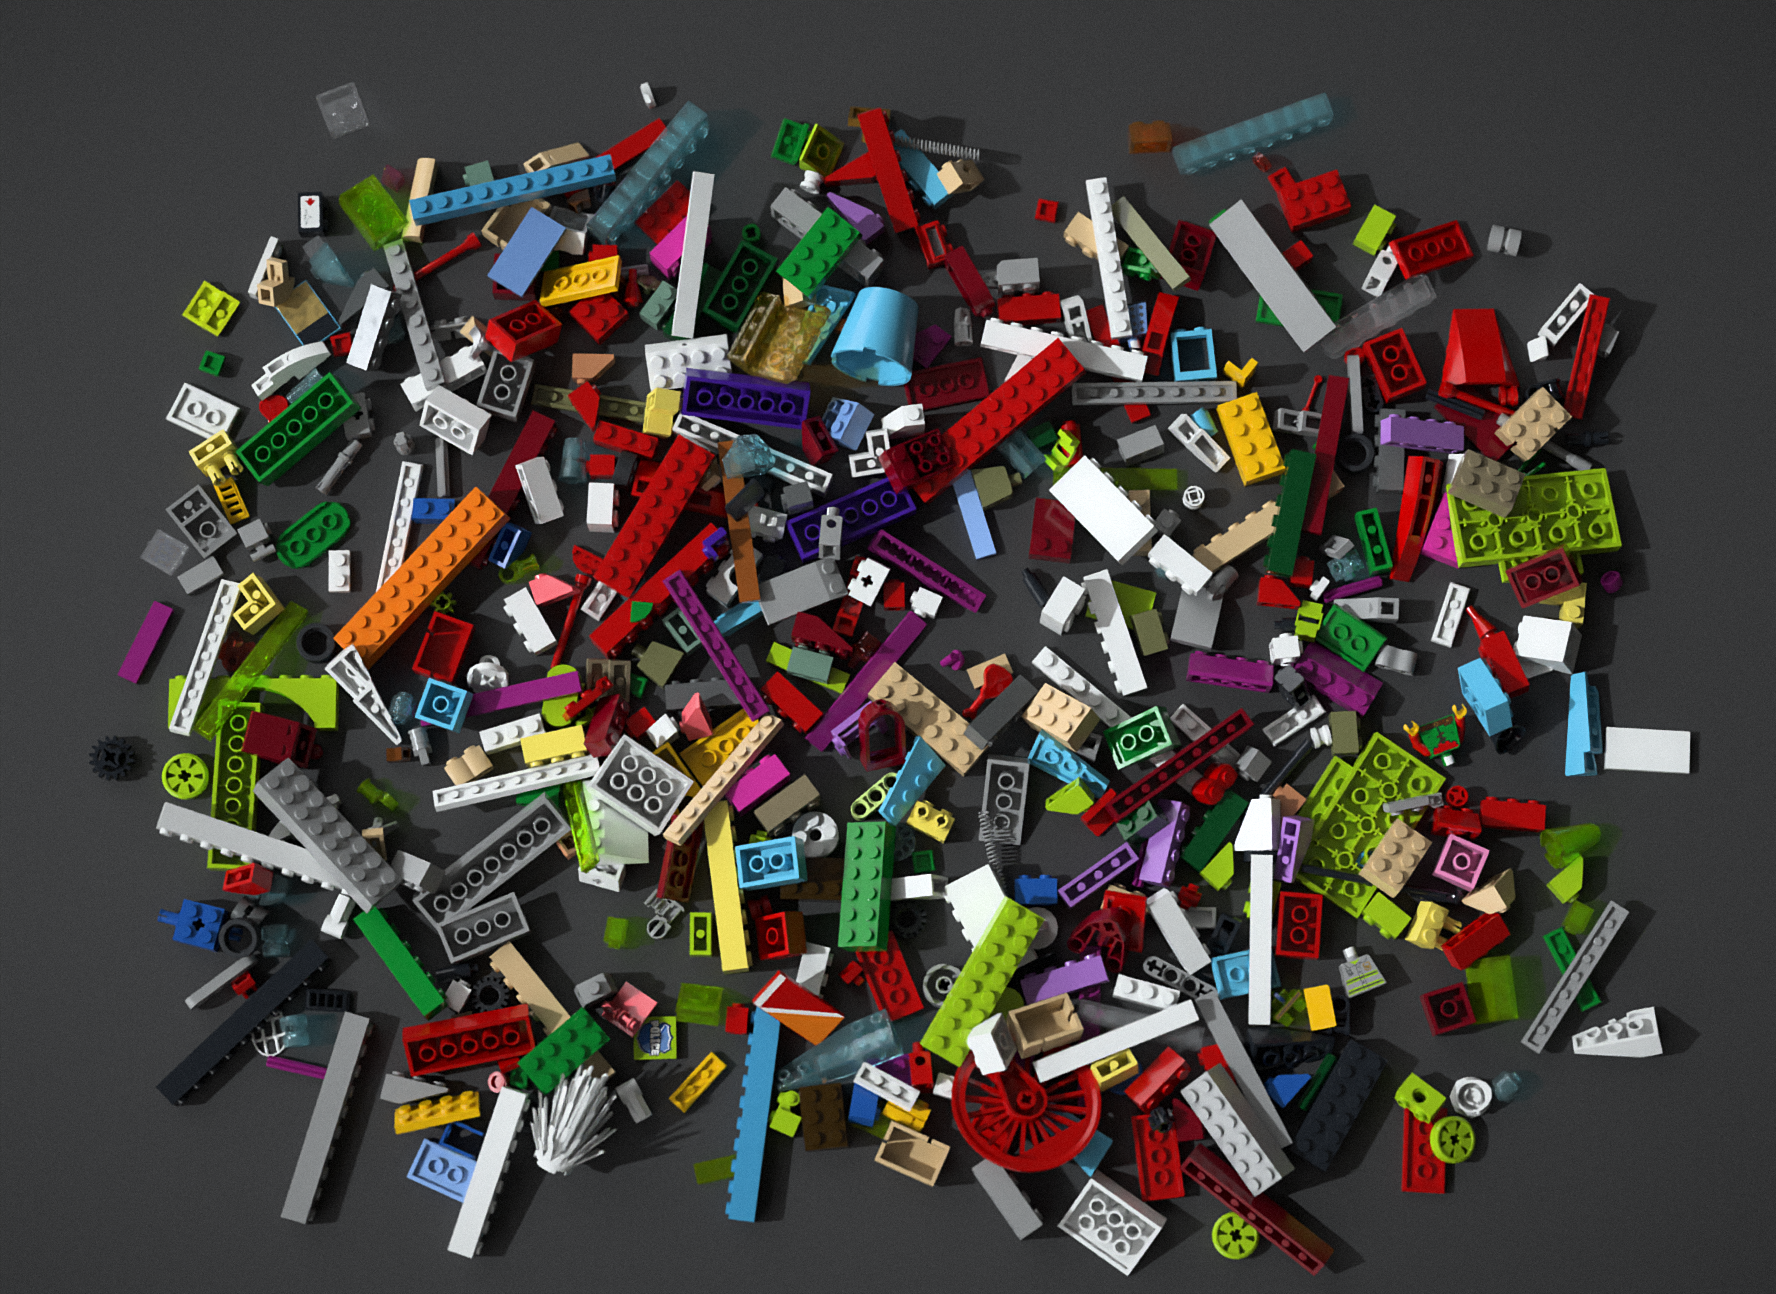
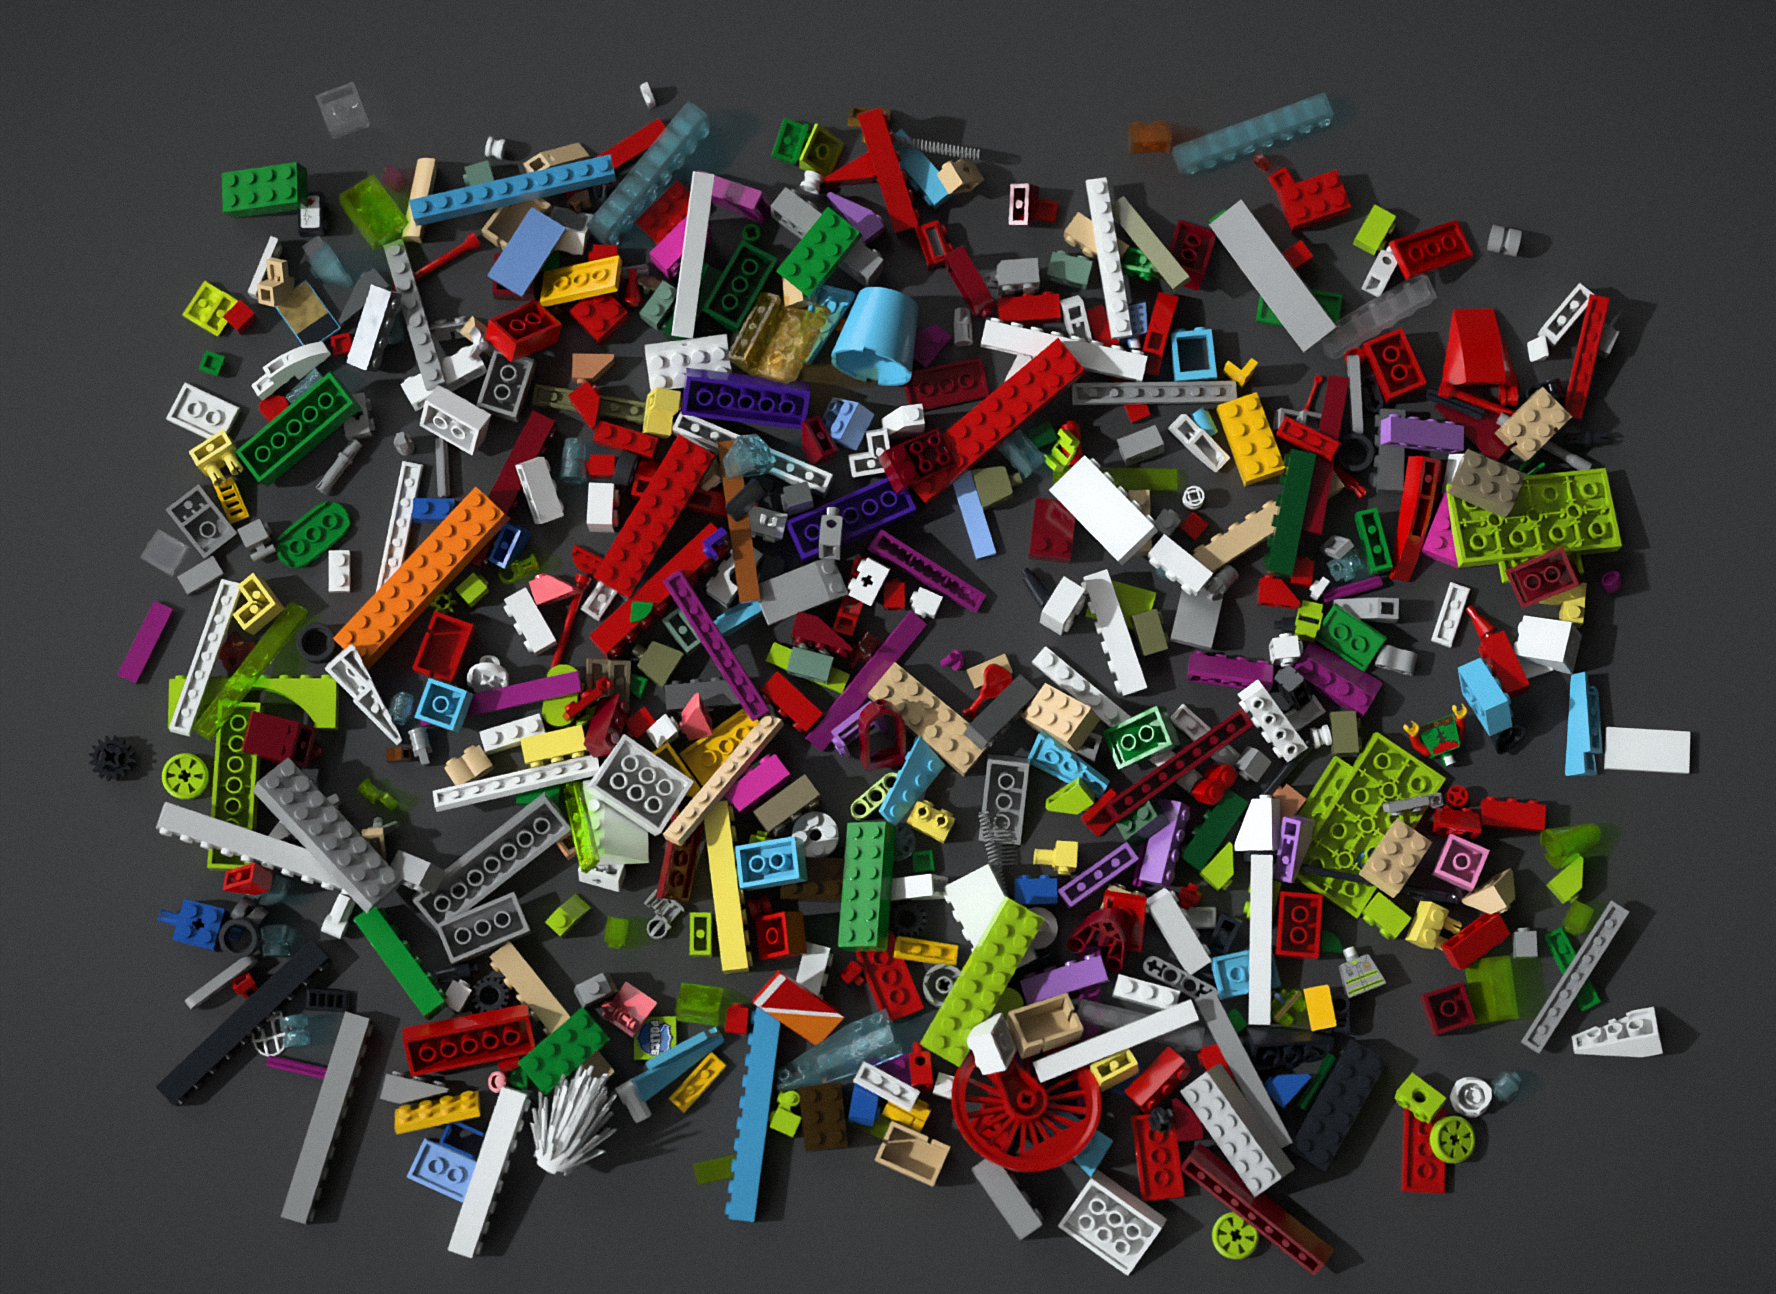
none -> green brick [222,162,308,218]
none -> red panel [223,300,257,335]
none -> lime brick [455,572,489,607]
none -> white wheel [485,136,506,160]
none -> lime slope [545,894,591,939]
none -> medium azure wedge [631,1026,724,1102]
none -> magenta slope [690,170,772,225]
none -> yellow tile [894,936,959,967]
none -> dark red slope [1009,184,1039,225]
none -> light yellow brick [1033,841,1078,875]
none -> sand green brick [1046,251,1093,290]
none -> red tile [1179,512,1209,541]
none -> green tile [1227,1008,1248,1034]
none -> white brick [1238,680,1308,762]
none -> red tile [1276,416,1341,462]
none -> green tile [1320,930,1342,953]
none -> red axle [1333,465,1367,499]
none -> light grey brick [1512,928,1538,959]

